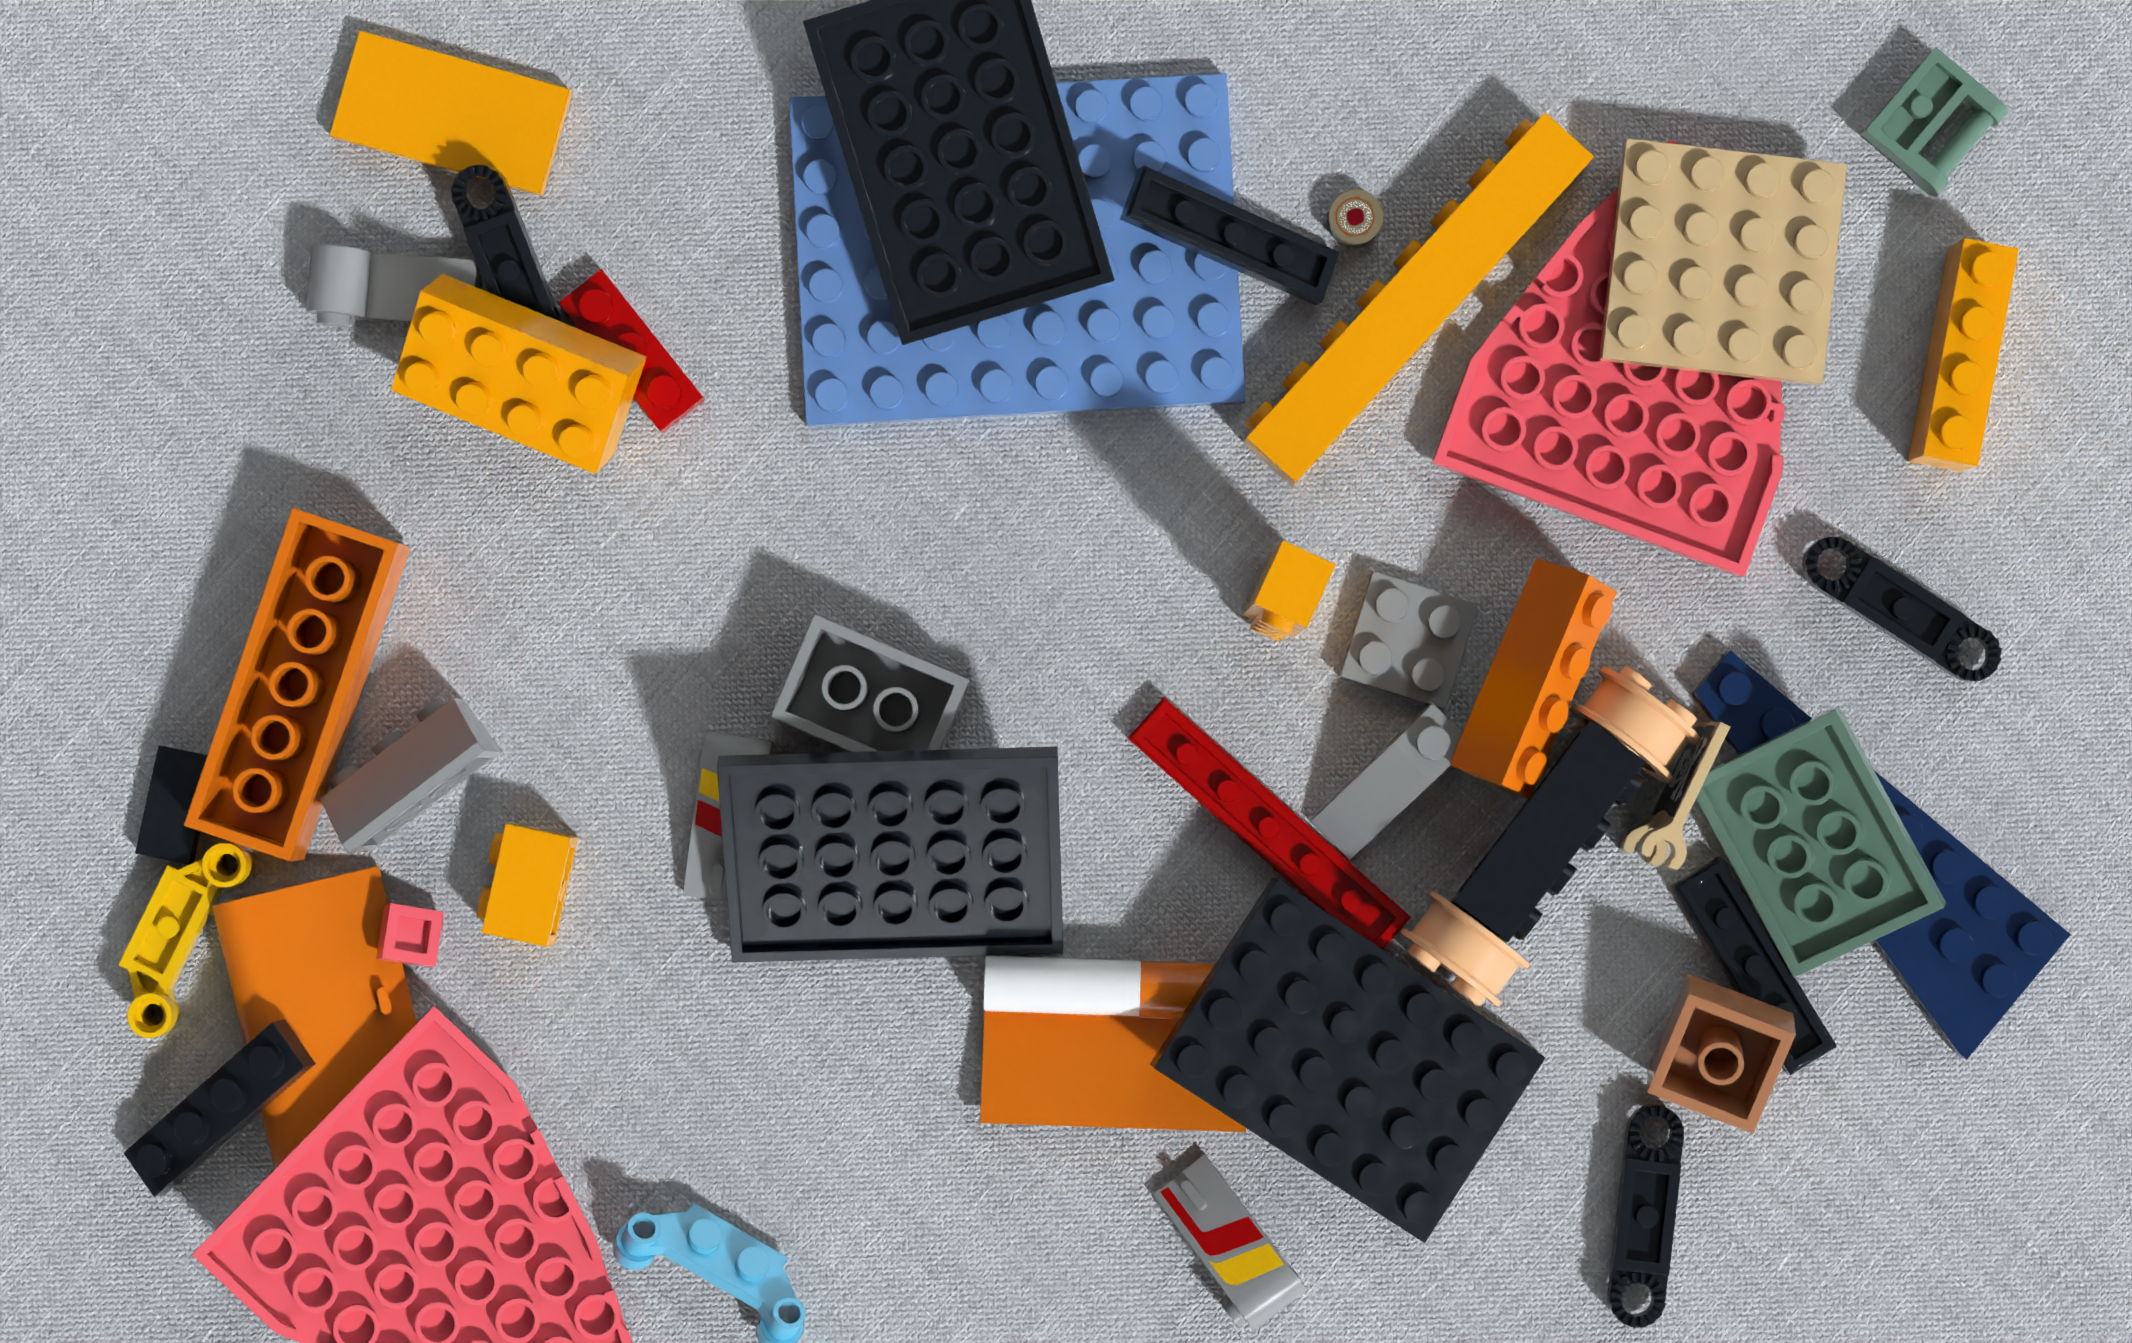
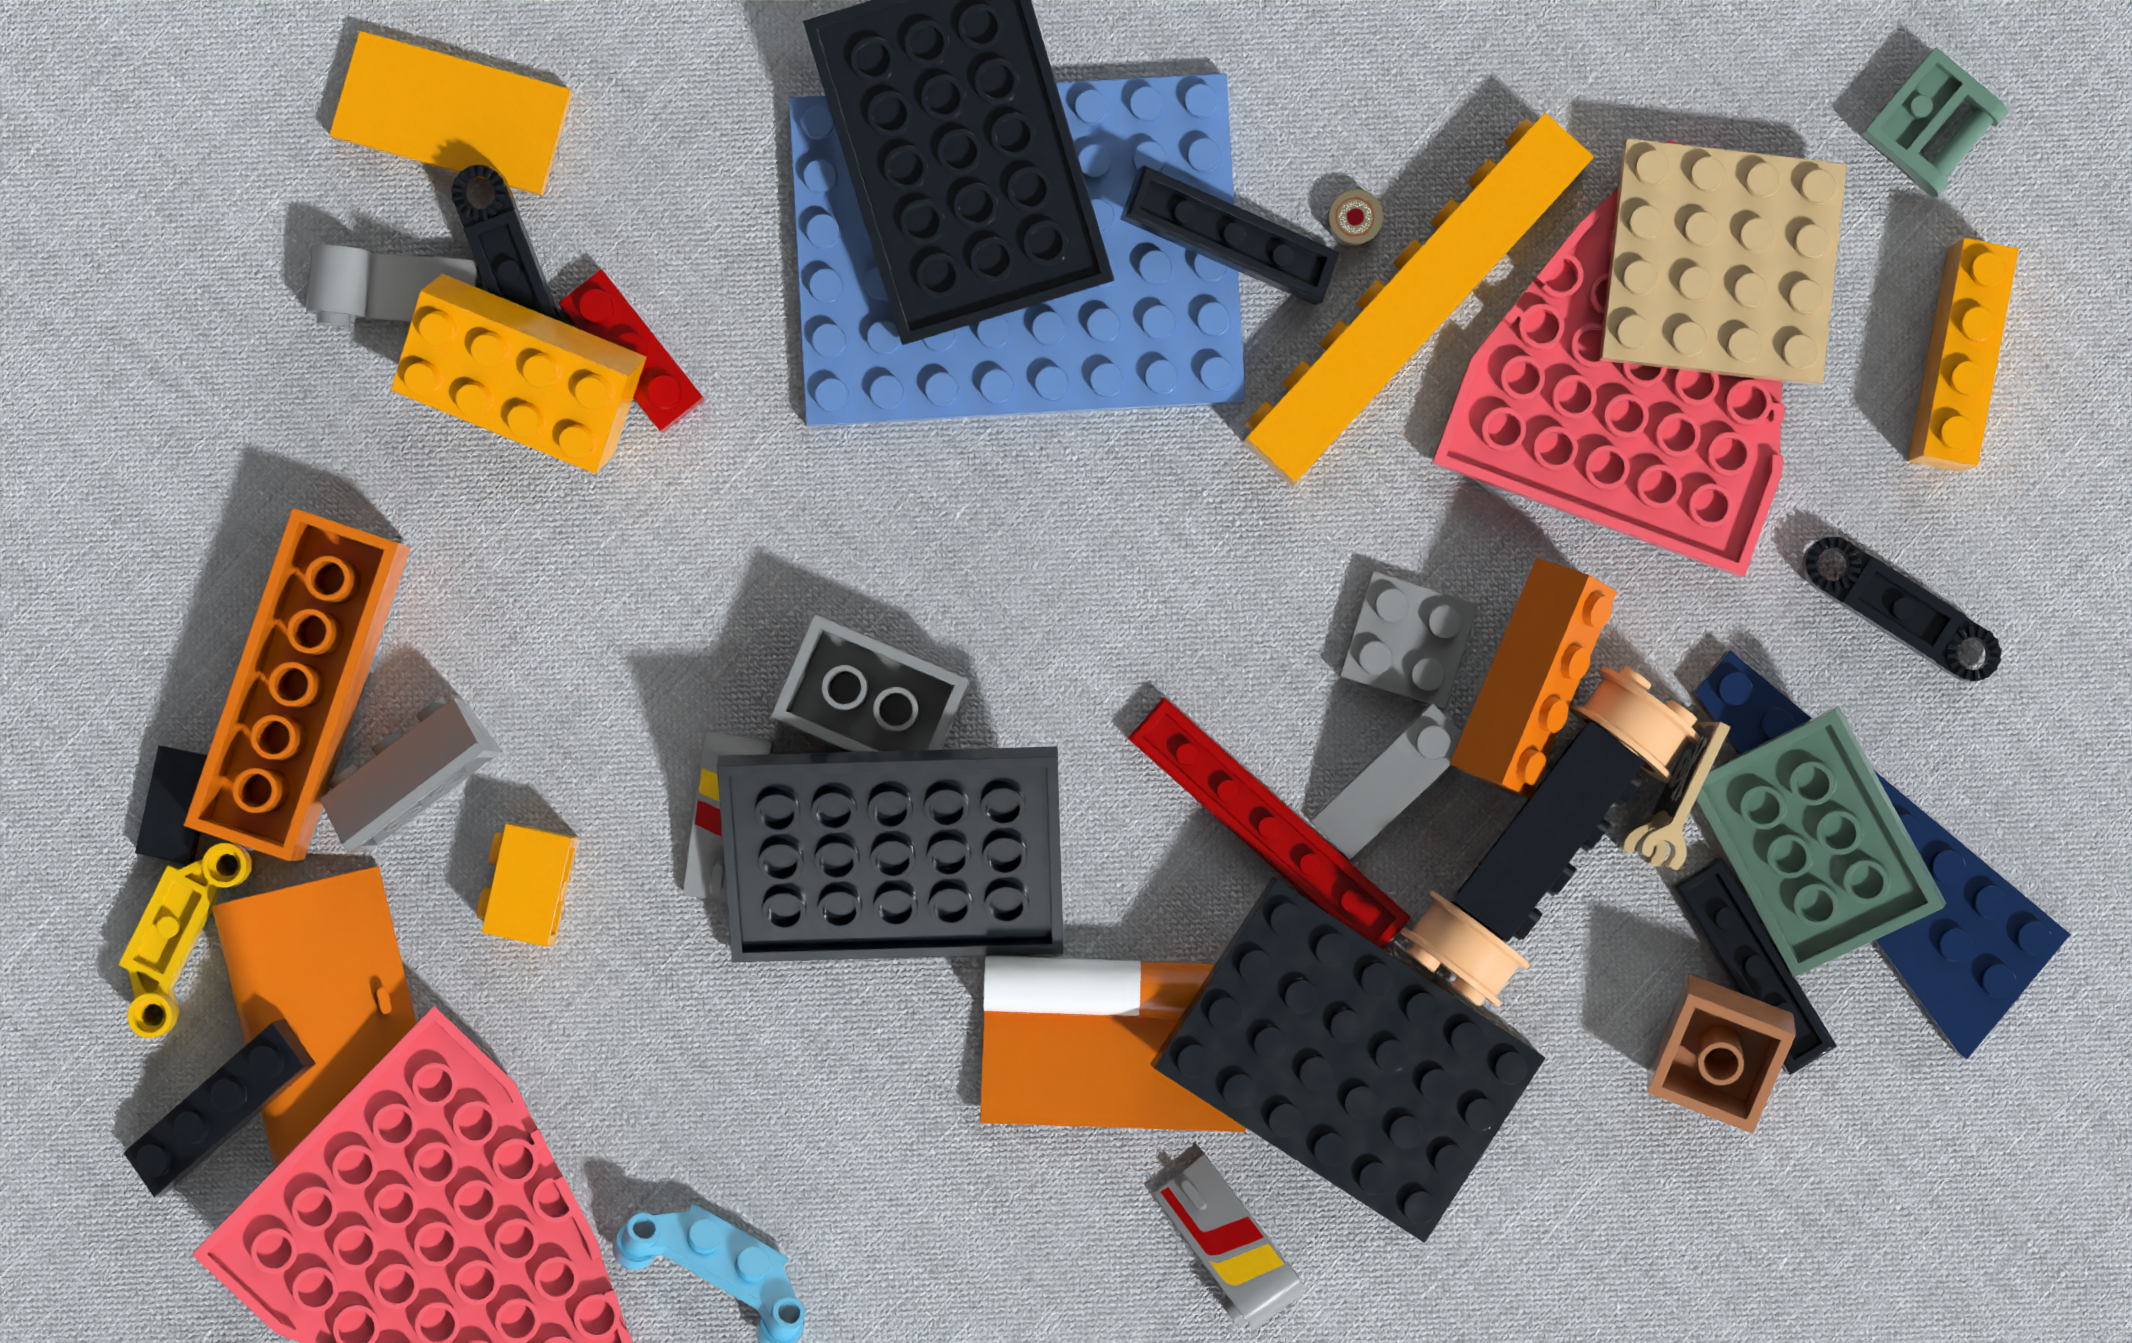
coral plate [376,903,444,968] -> none
light orange brick [1243,540,1336,642] -> none
black plate [1607,1104,1684,1328] -> none

